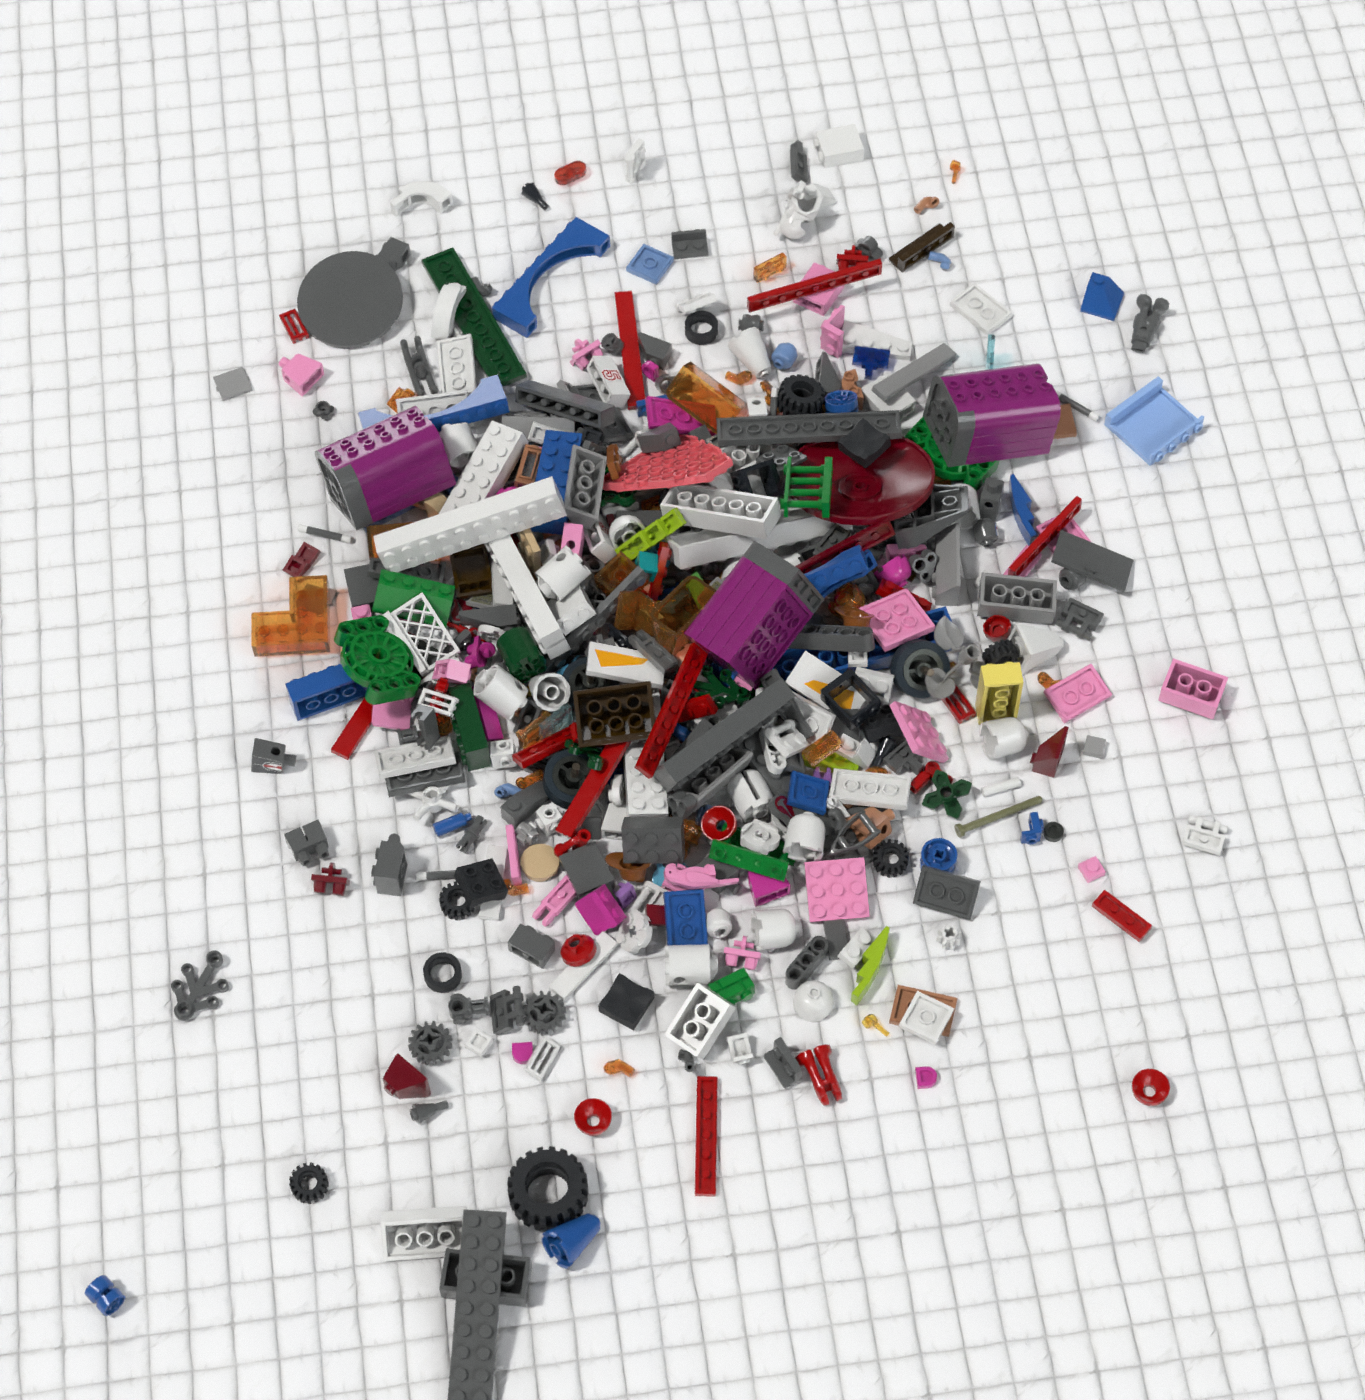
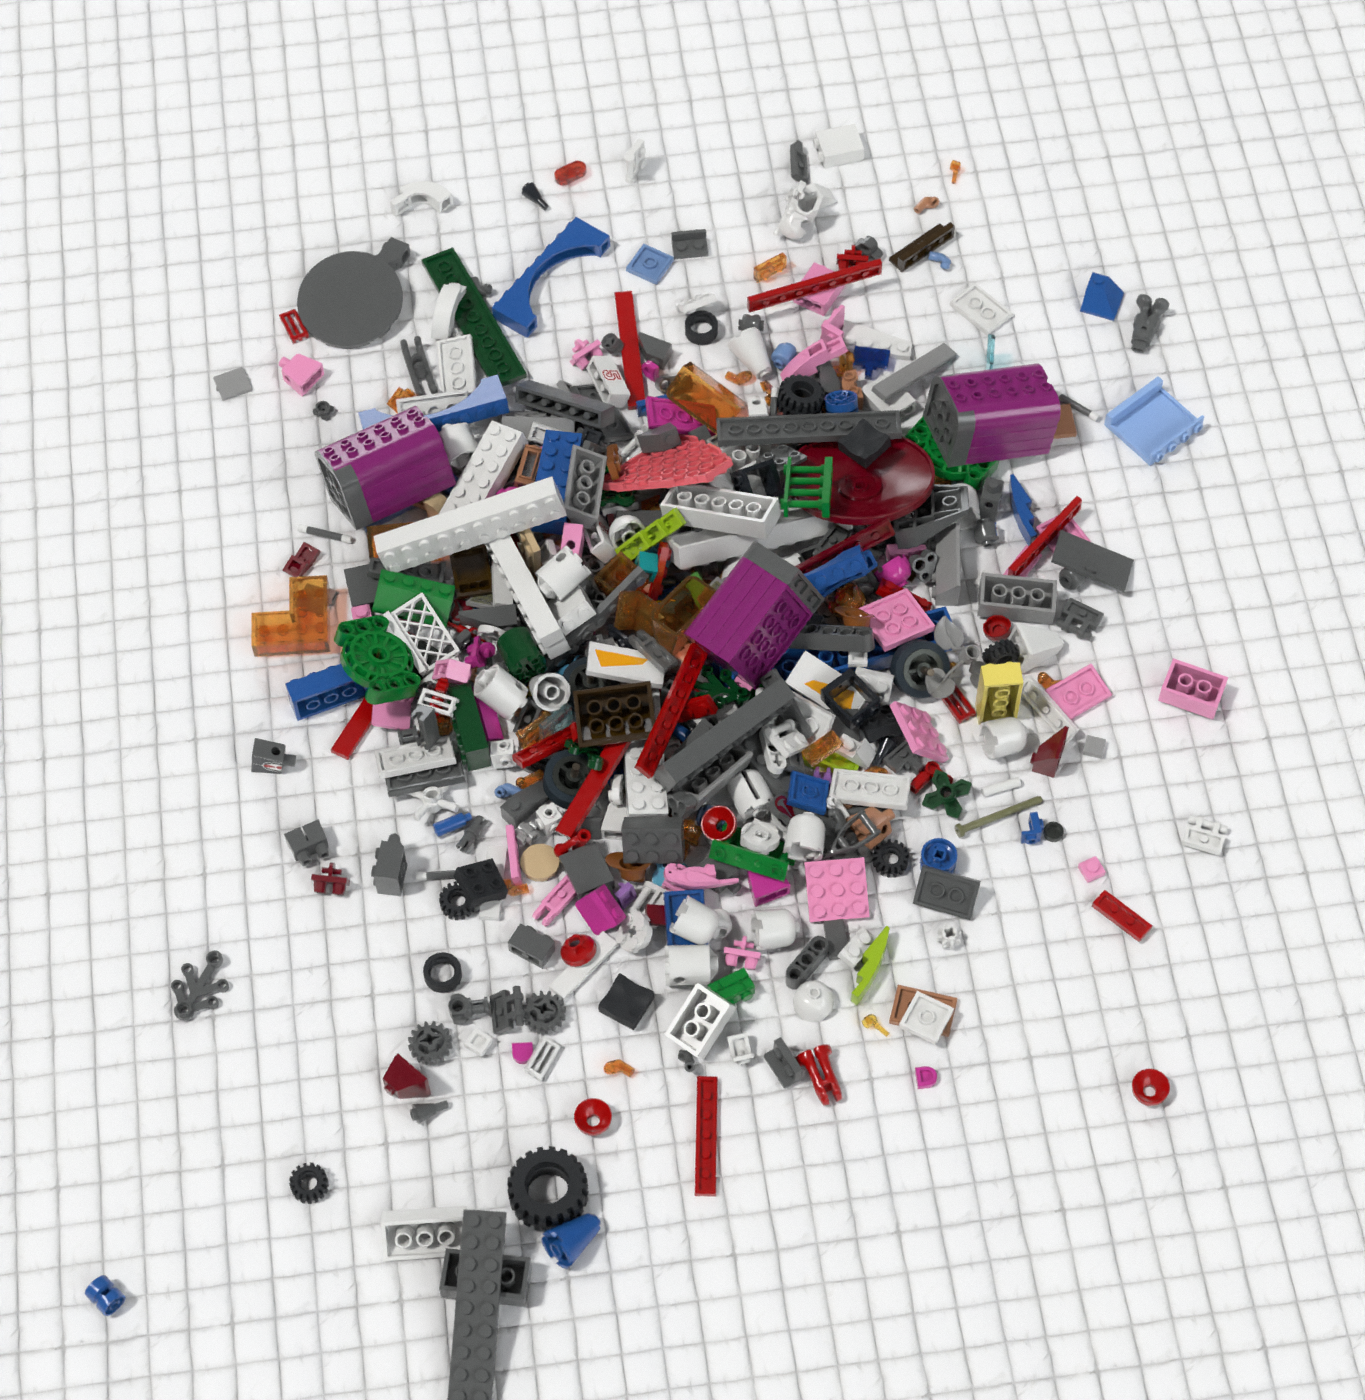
none -> white cylinder [669,895,720,945]
none -> bright pink slope [780,336,848,381]
none -> clear orange bracket [833,349,855,377]
none -> white tile [1021,675,1079,744]

